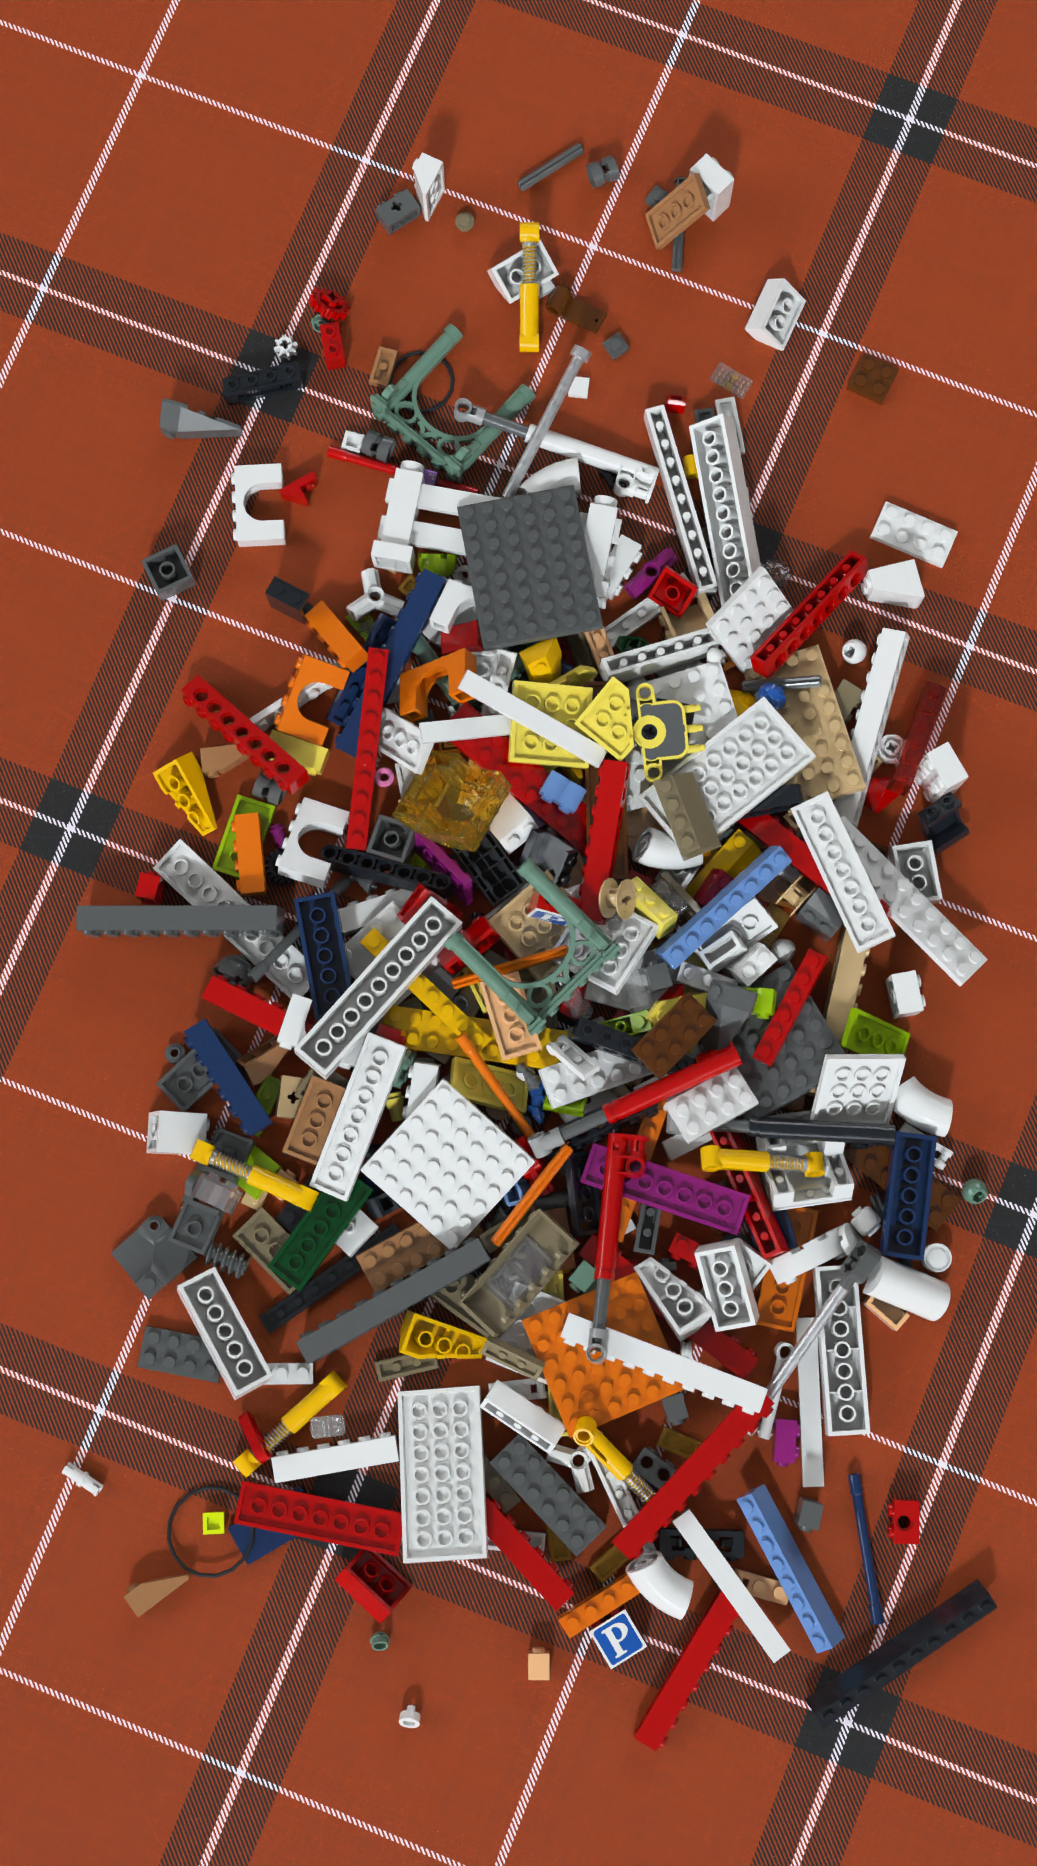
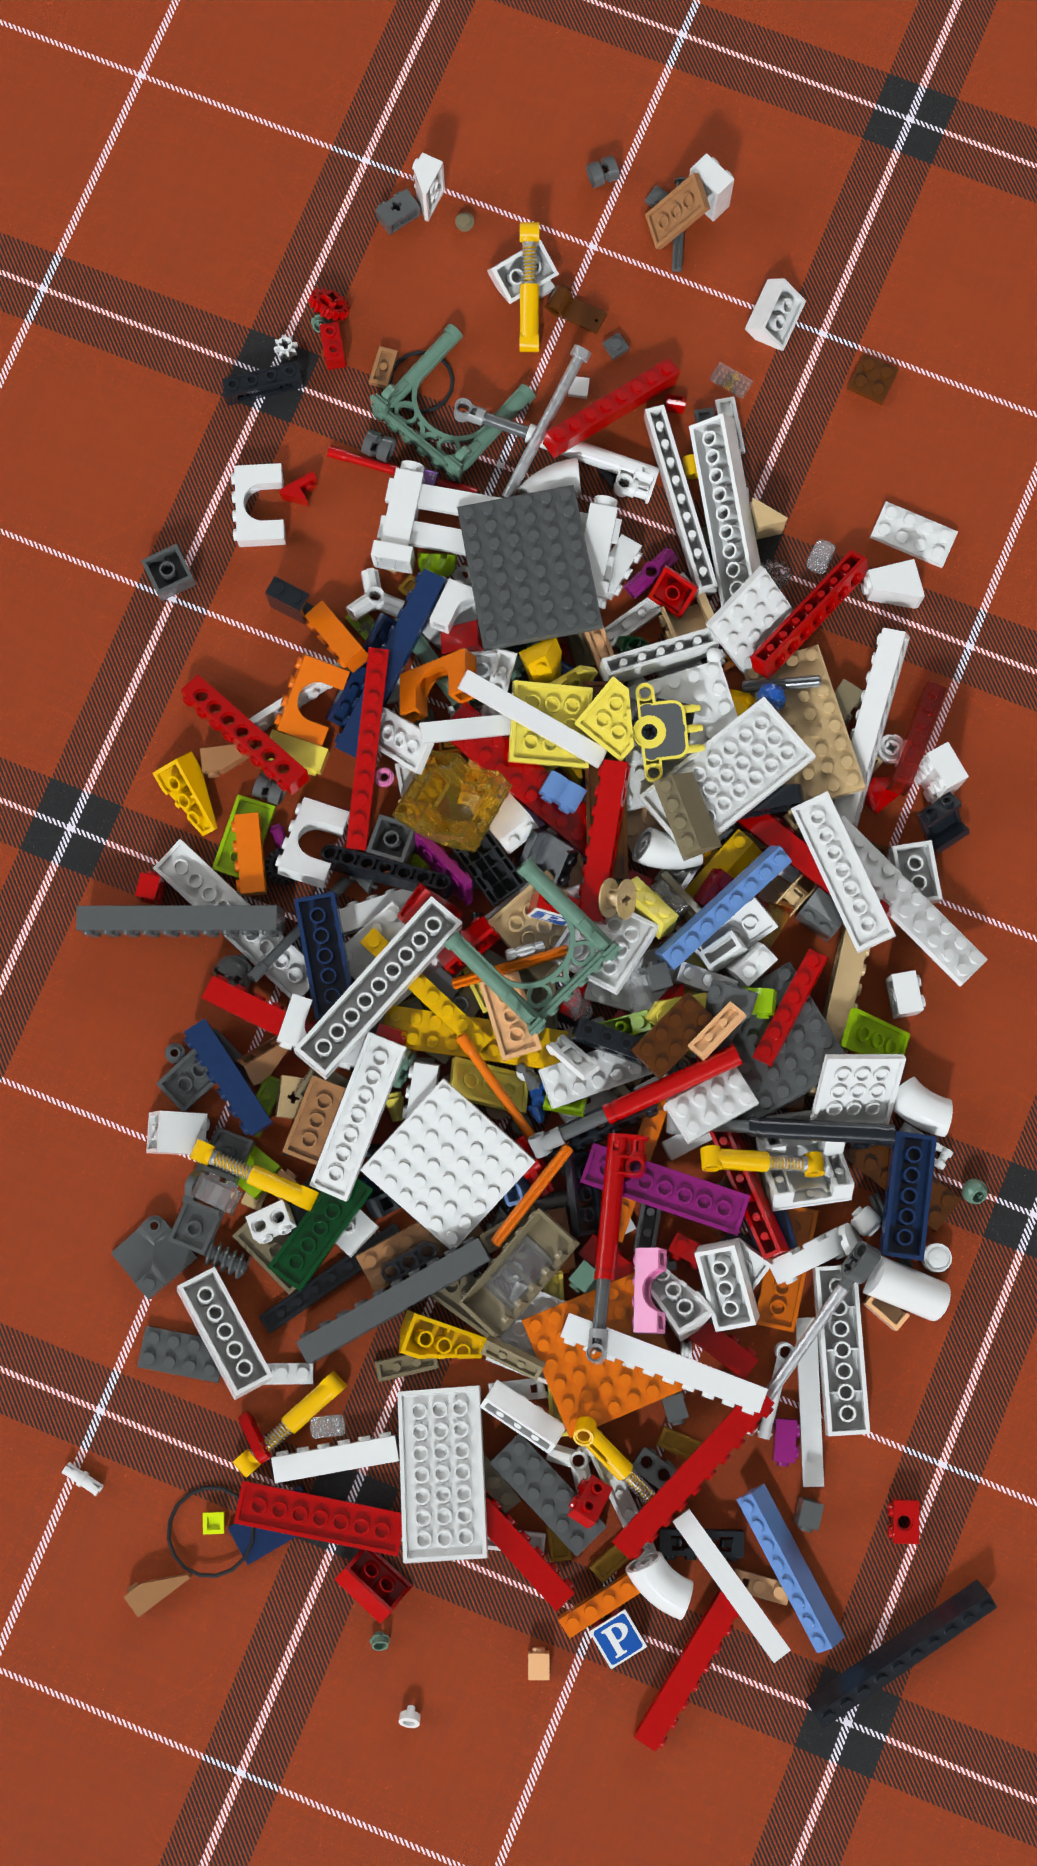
dark grey wedge [159,398,243,439] -> none
white tile [341,430,365,455] -> none
dark grey axle [518,143,584,191] -> none
white piece [771,939,796,964] -> none
white piece [842,639,867,664] -> none
dark blue piece [848,1473,884,1625] -> none
none -> white brick [246,1199,297,1244]
none -> black beam [381,1240,437,1282]
none -> white axle [505,941,545,961]
none -> red brick [543,357,680,458]
none -> red brick [567,1475,613,1529]
none -> bright pink arch [632,1248,667,1334]
none -> light nougat plate [688,1001,747,1061]
none -> tan slope [750,498,788,540]
none -> clear gear [806,539,835,574]

